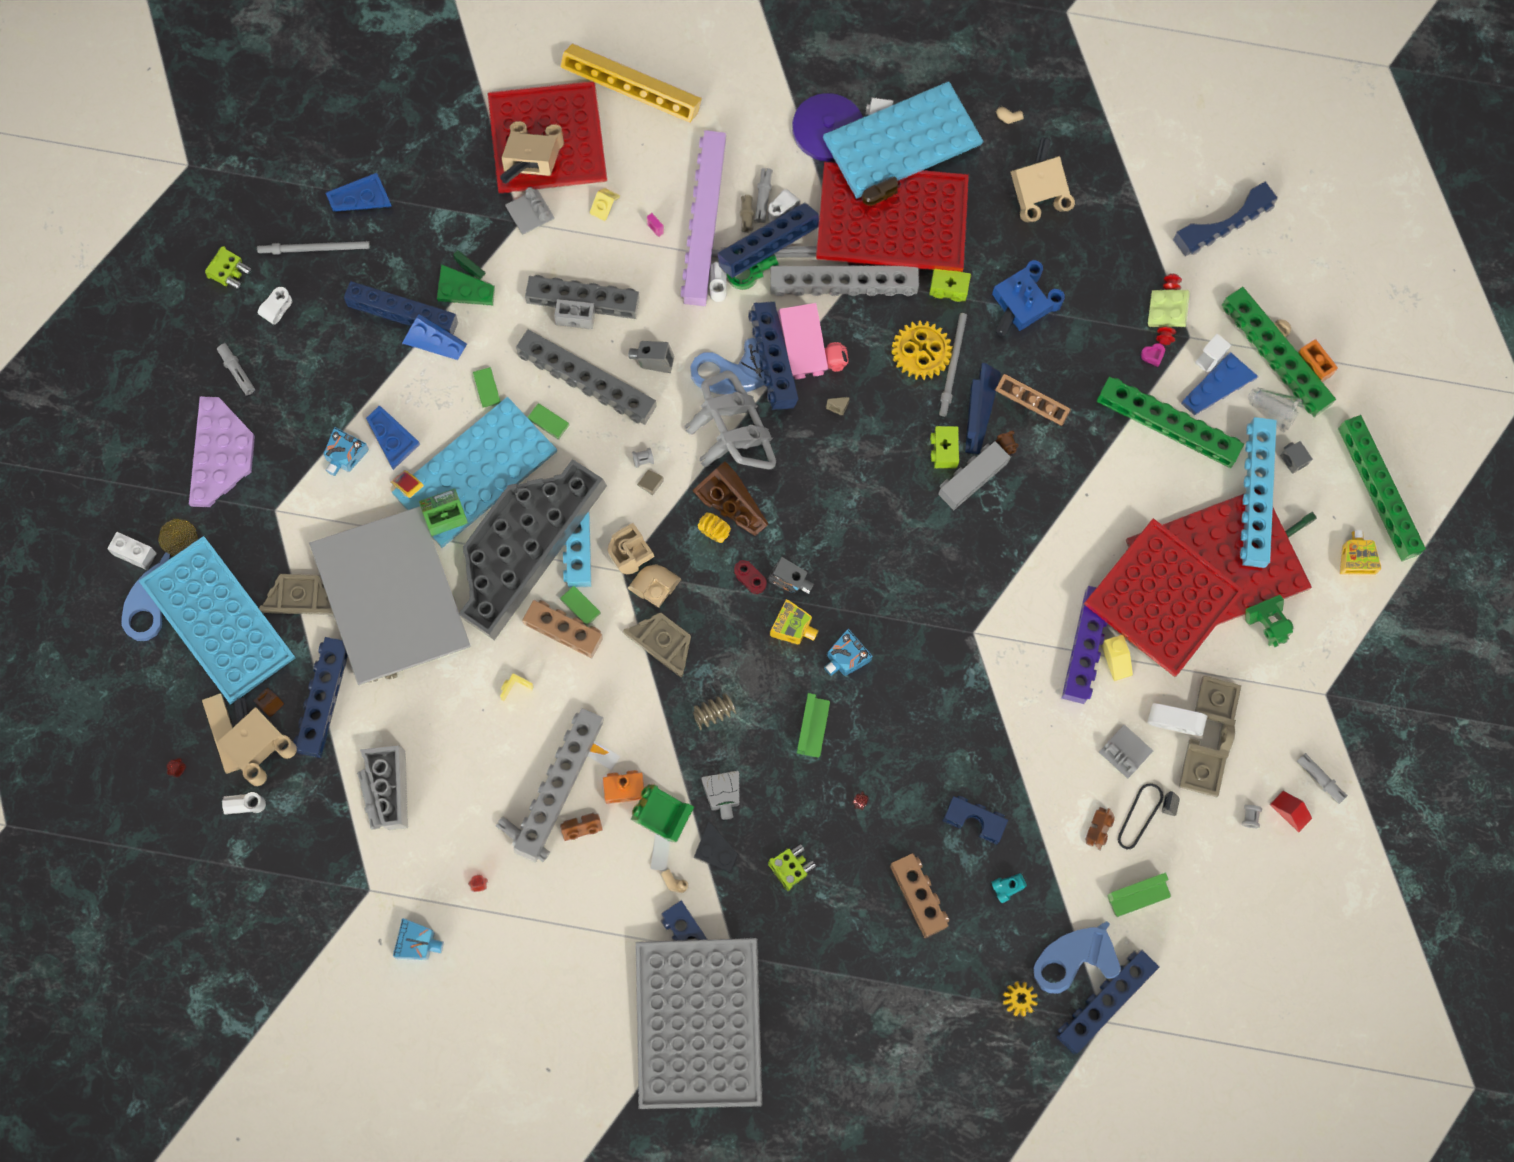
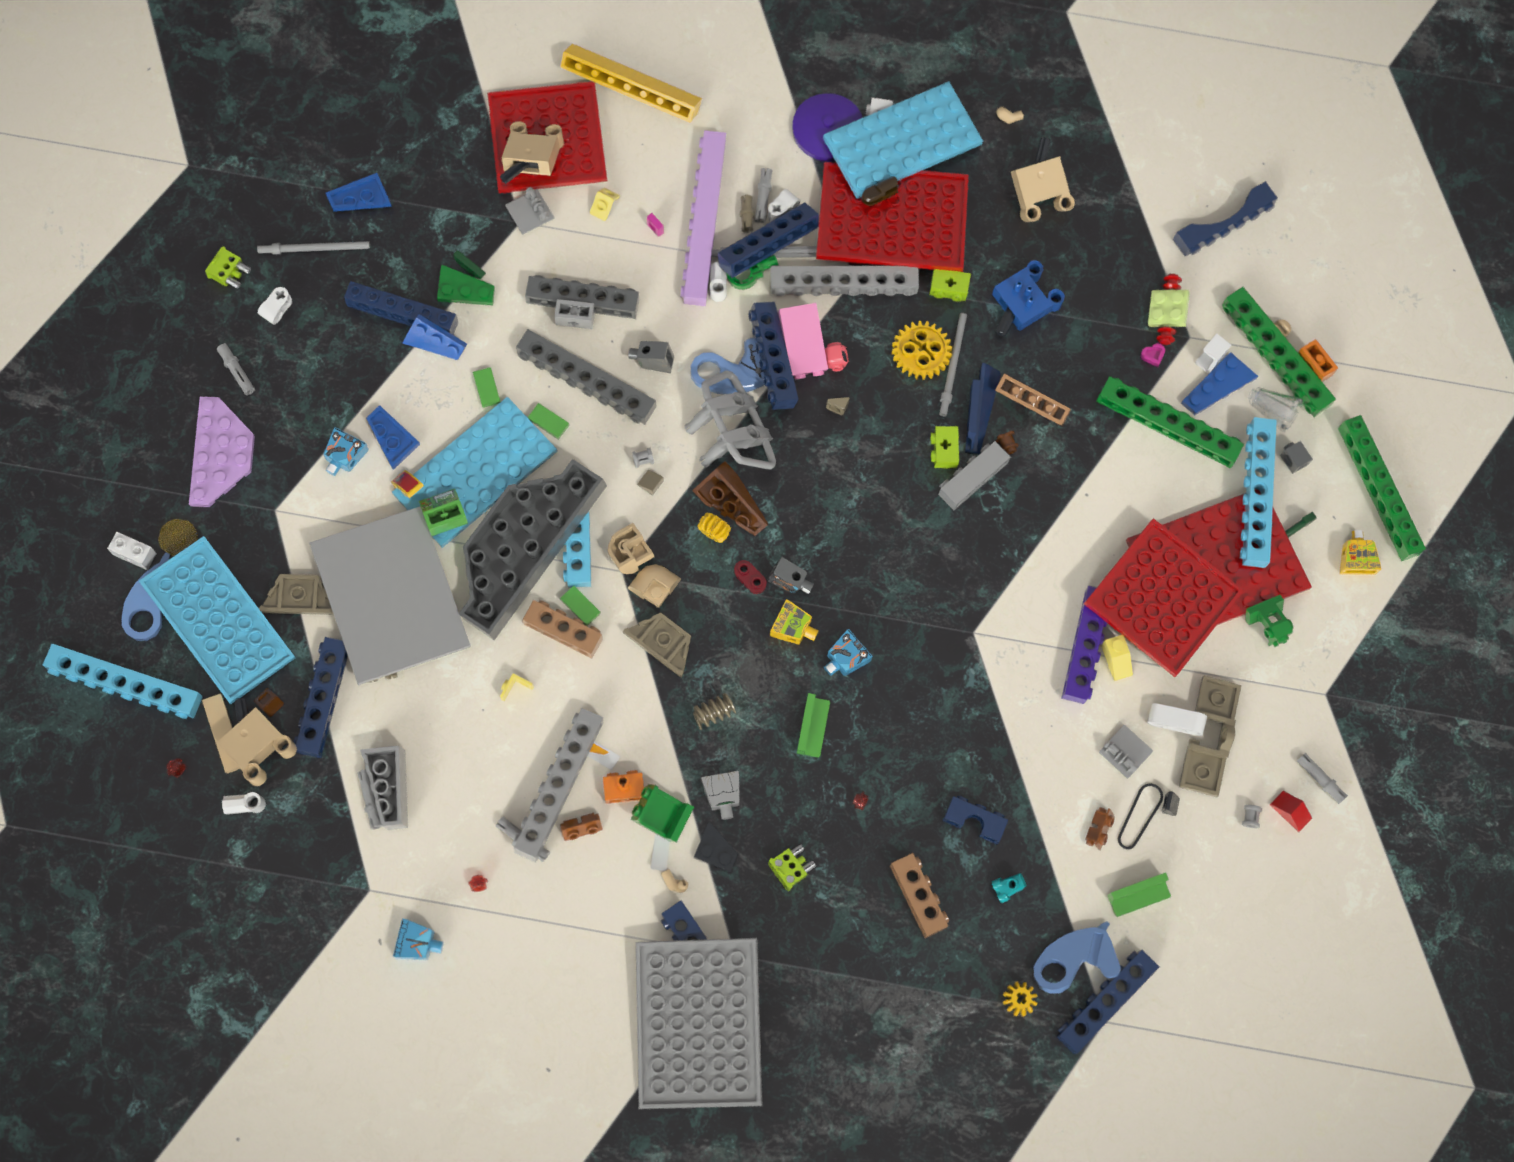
none -> medium azure brick [43,644,203,719]

